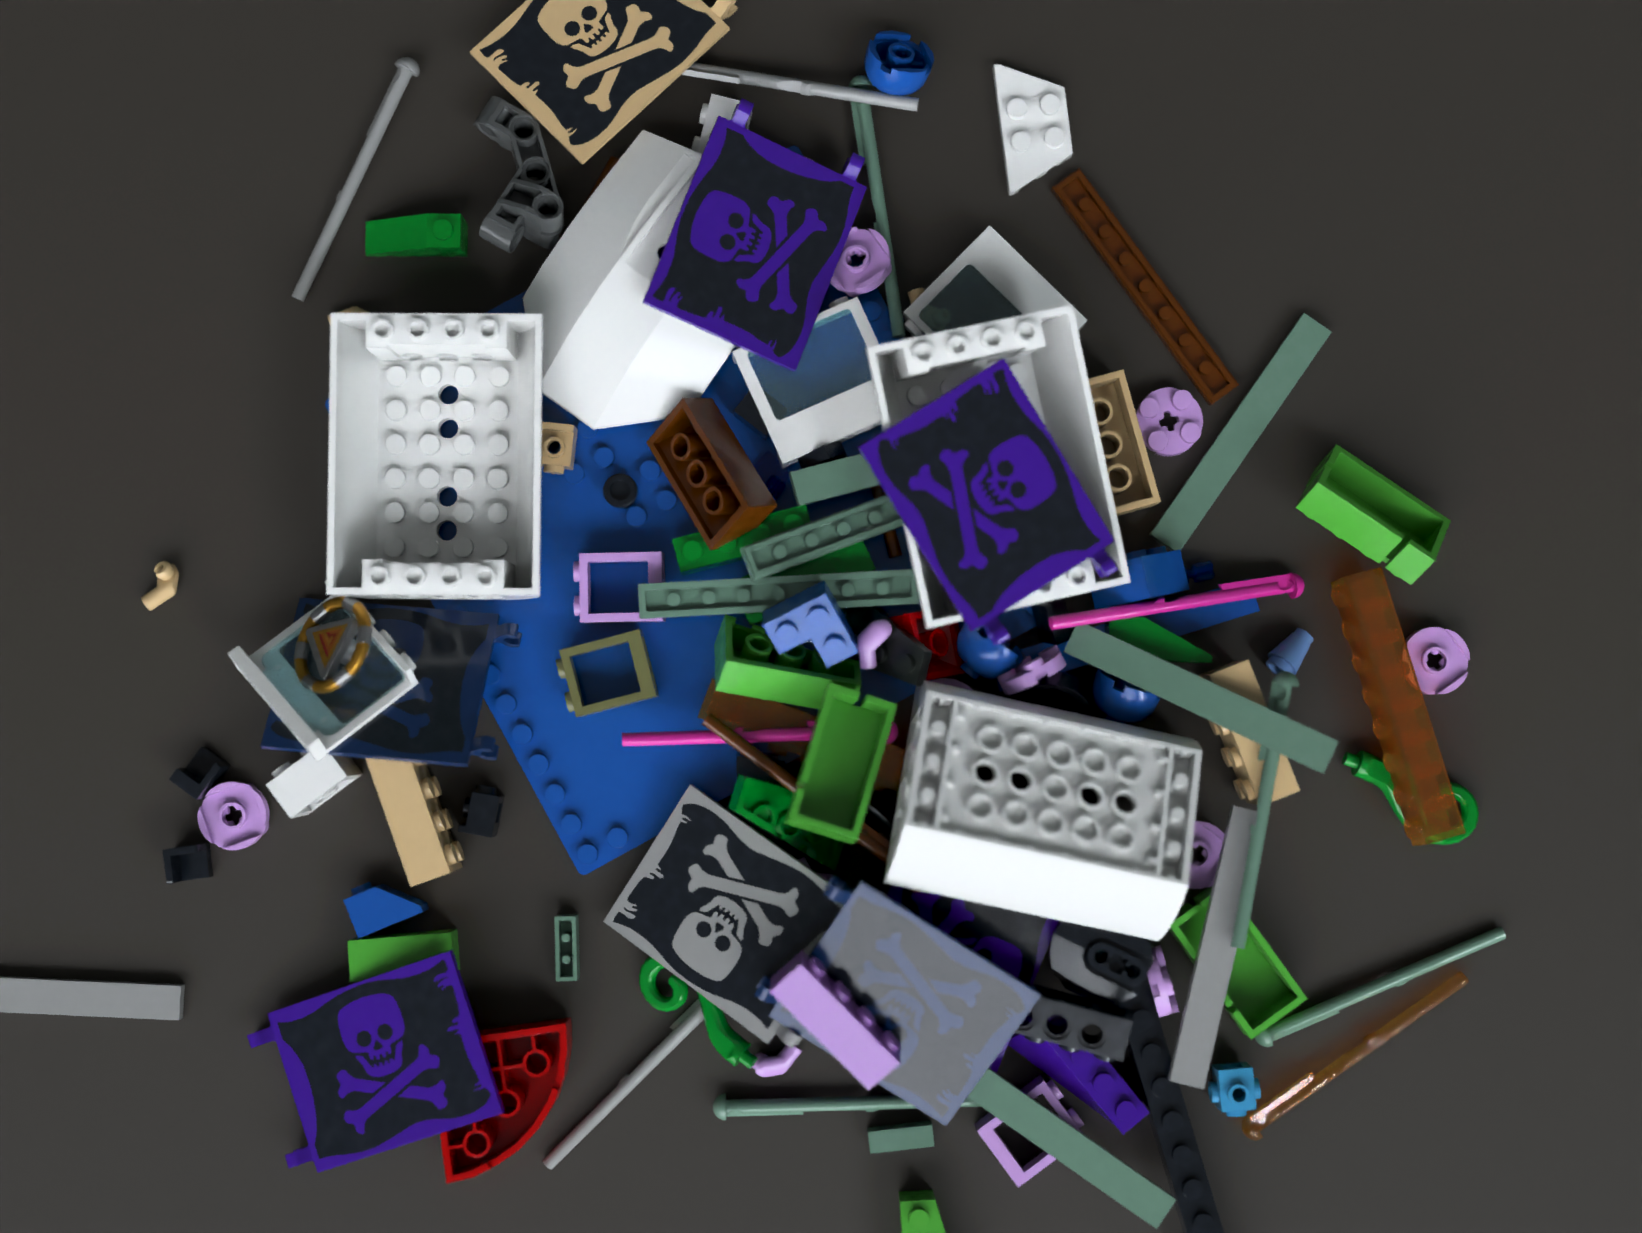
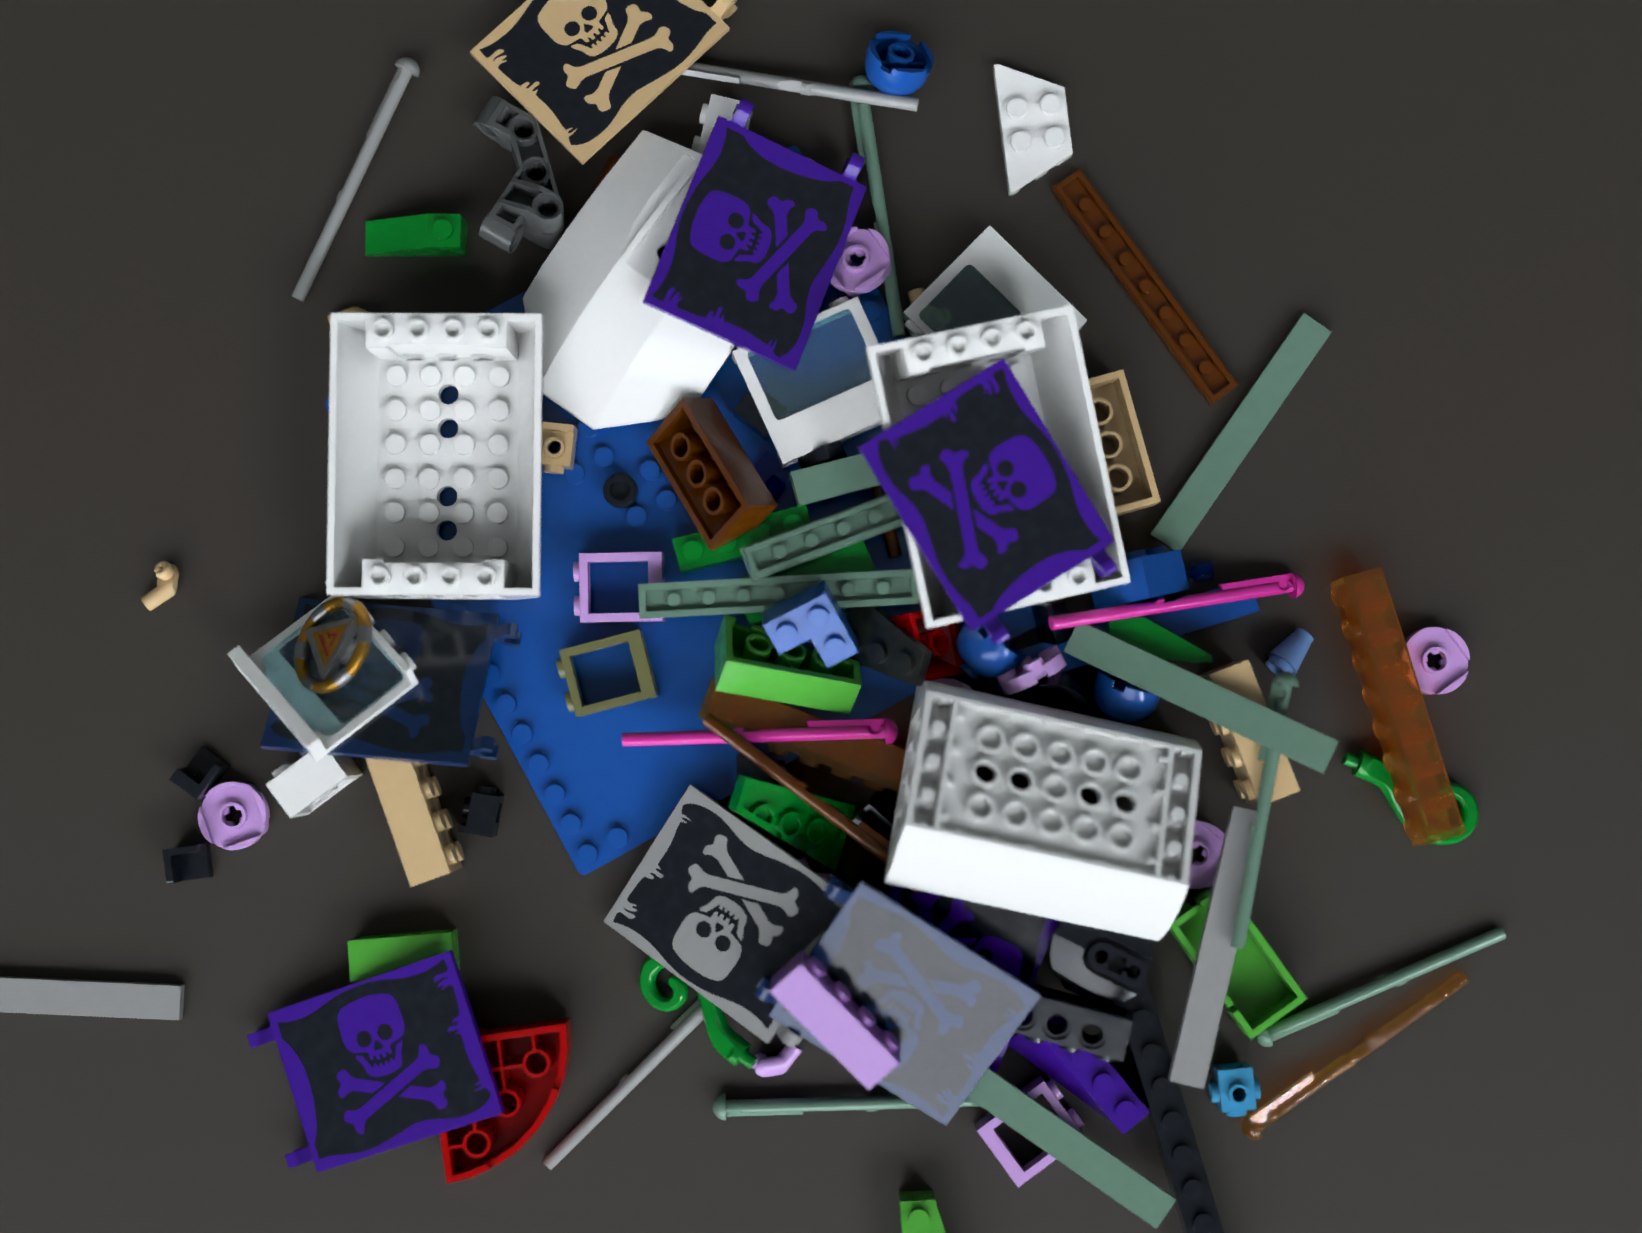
blue slope [343,882,429,939] -> none
sand green piece [554,914,580,982] -> none
bright green piece [784,683,898,845] -> none
lavender arm [857,619,892,669] -> none
sand green piece [867,1120,935,1154] -> none
lavender plate [1136,387,1203,456] -> none
lavender plate [1147,945,1179,1018] -> none
bright green piece [1296,444,1451,585] -> none

